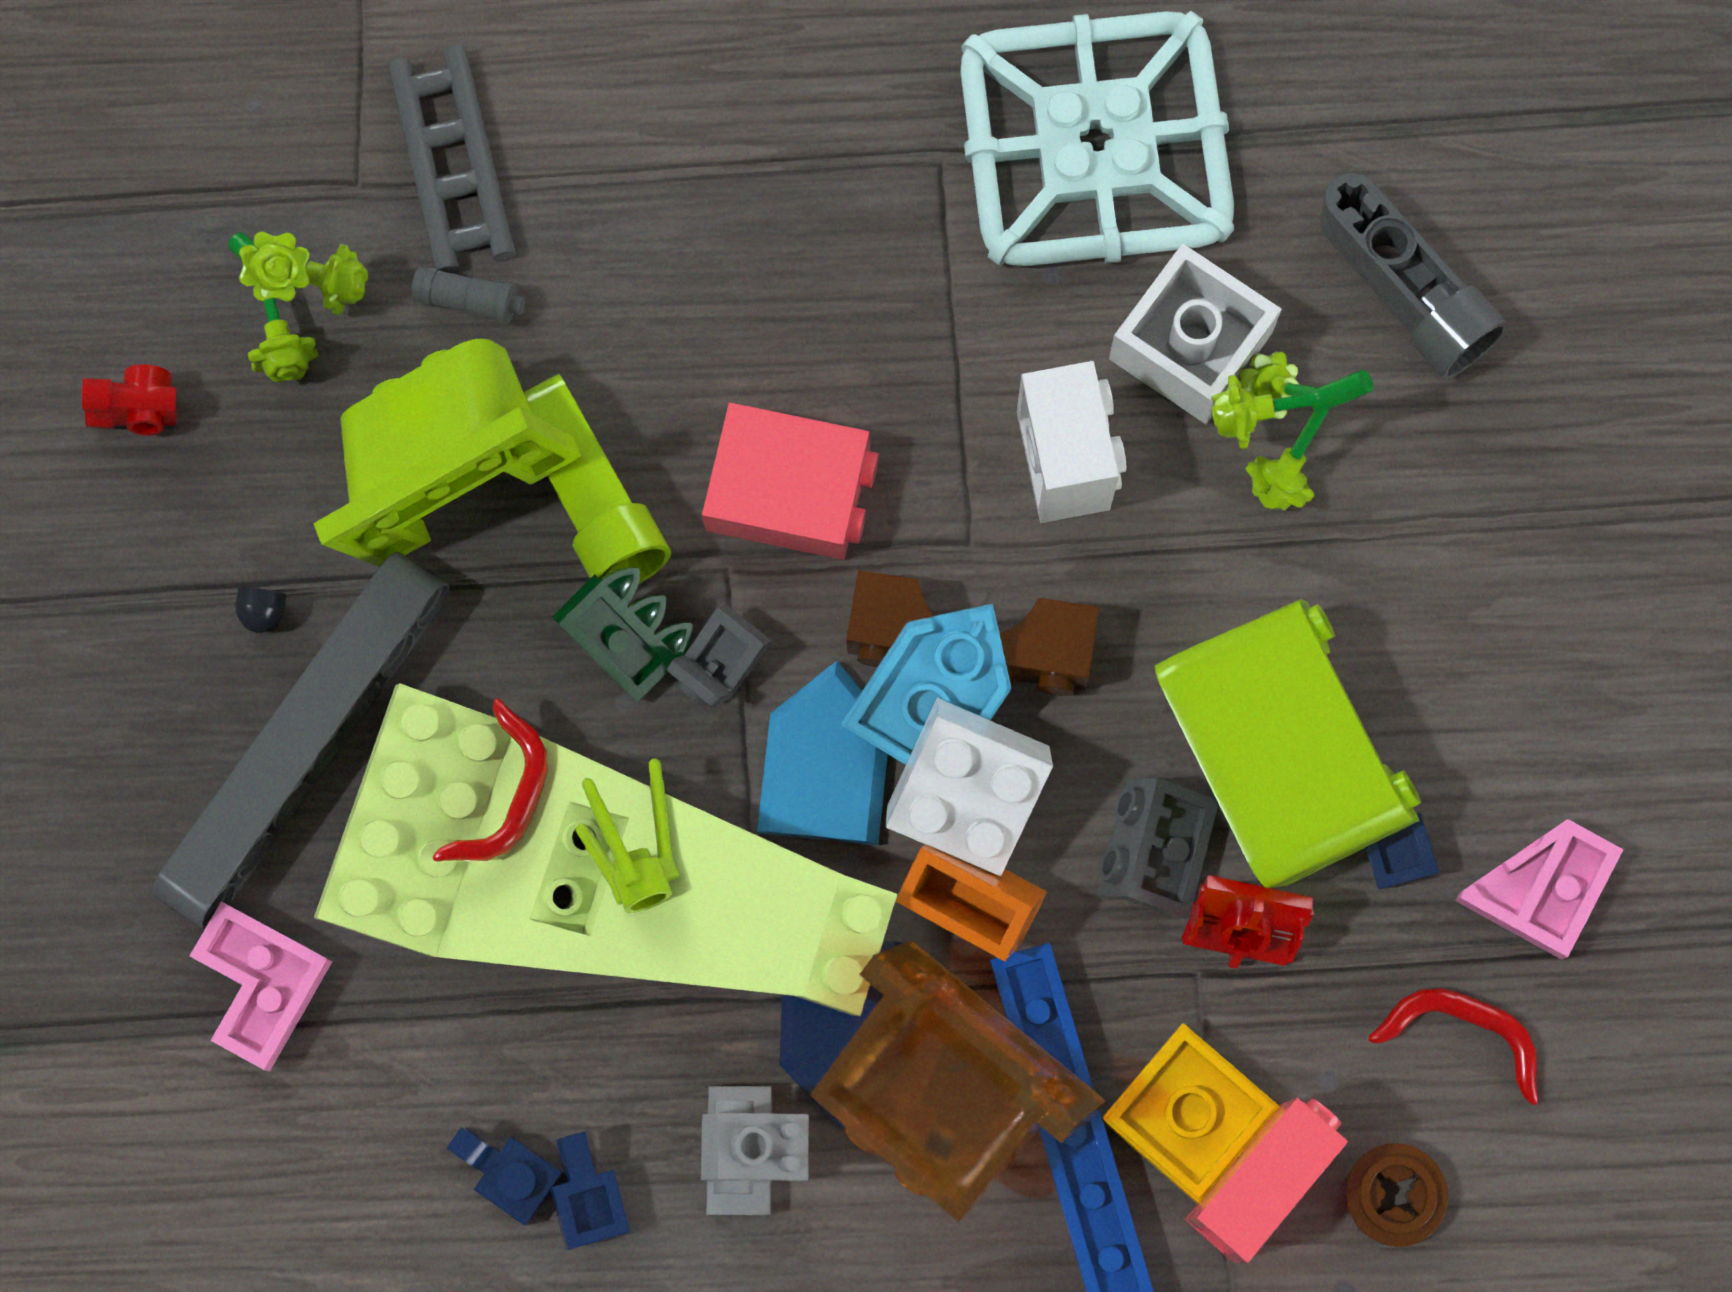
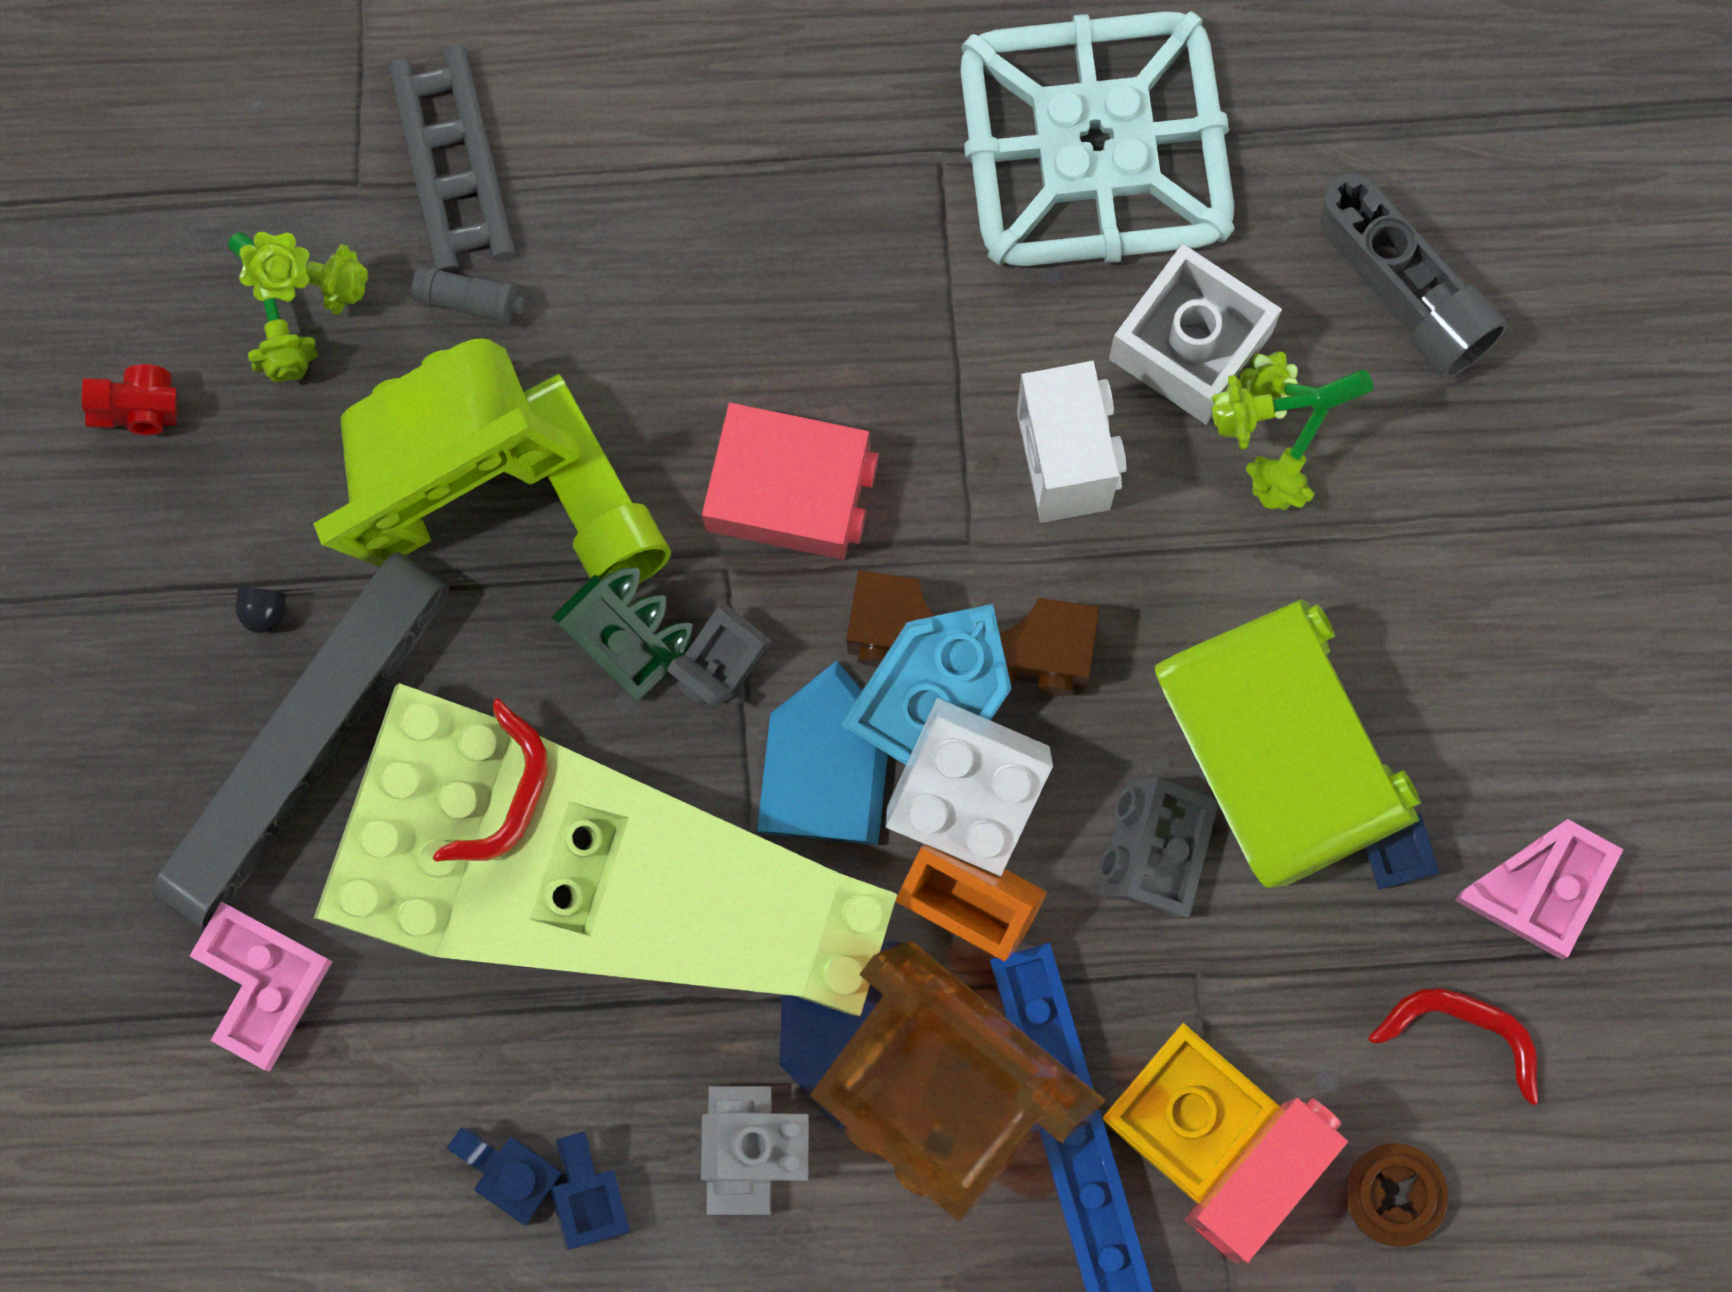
lime plant [576,758,679,913] -> none
red piece [1181,875,1314,969] -> none

